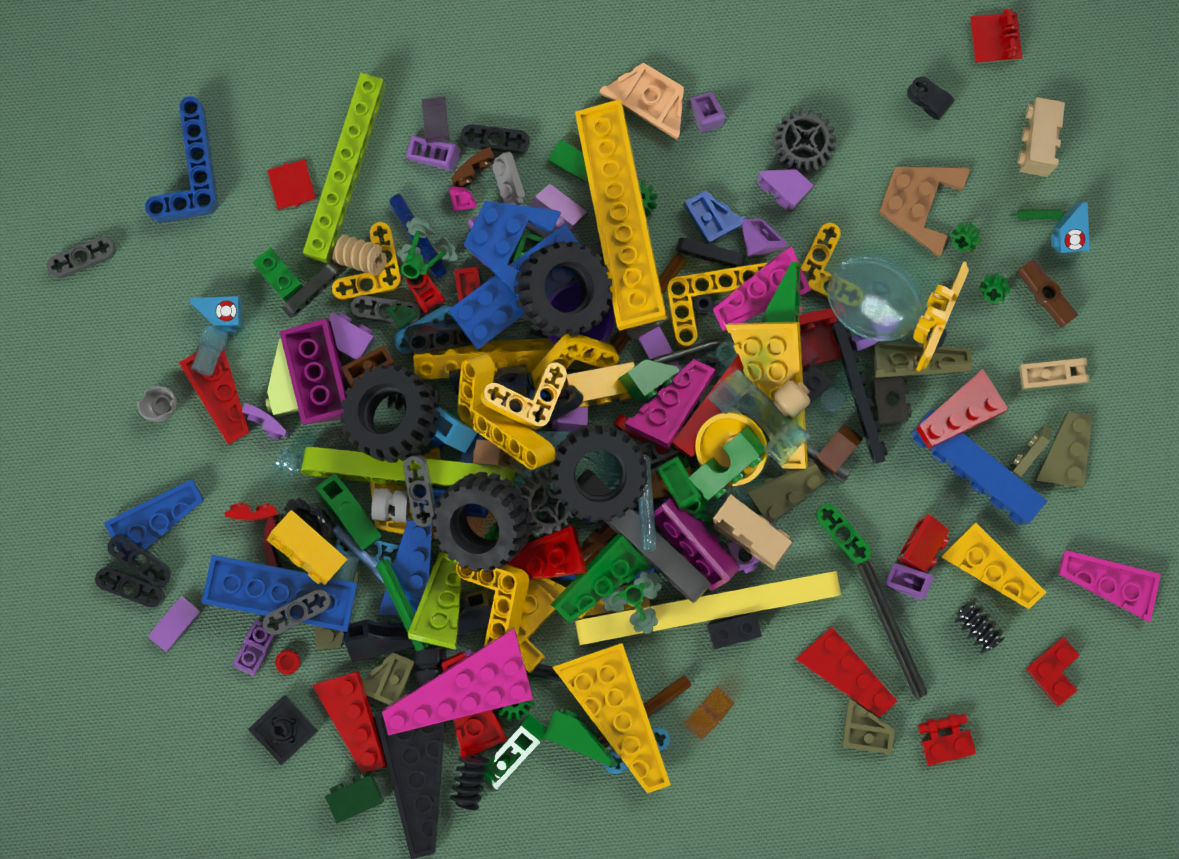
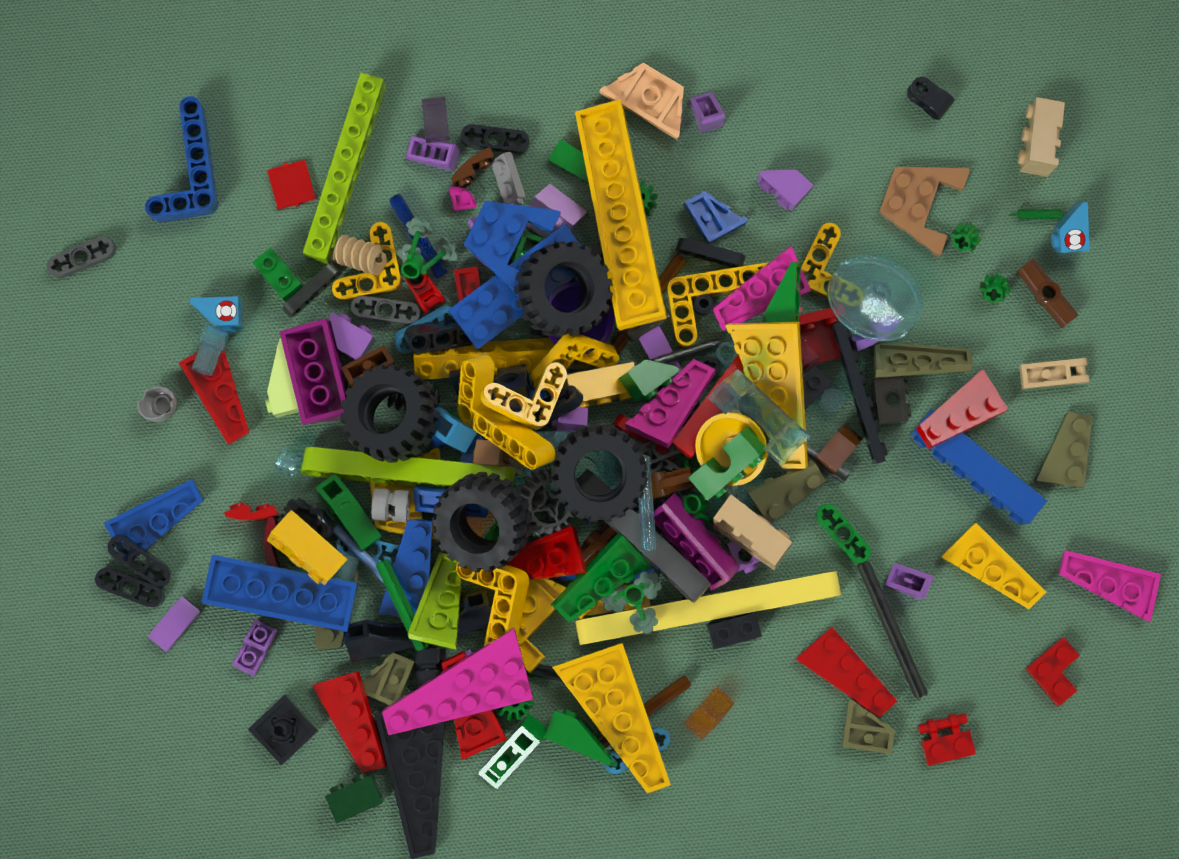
medium lavender slope [242,403,290,440] -> none
dark grey beam [263,590,332,635] -> none
red tile [275,650,301,675] -> none
dark green tile [386,305,420,330] -> none
dark grey beam [403,455,435,527] -> none
black piece [450,754,490,810] -> none
green tile [656,456,703,511] -> none
medium lavender slope [742,219,787,256] -> none
dark grey gear [772,109,837,174] -> none
tan head [773,380,810,417] -> none
red slope [897,514,949,573] -> none
yellow piece [913,262,969,372] -> none
black piece [954,598,1006,654] -> none
red hinge [970,9,1023,63] -> none
olive wing [1012,424,1053,478] -> none

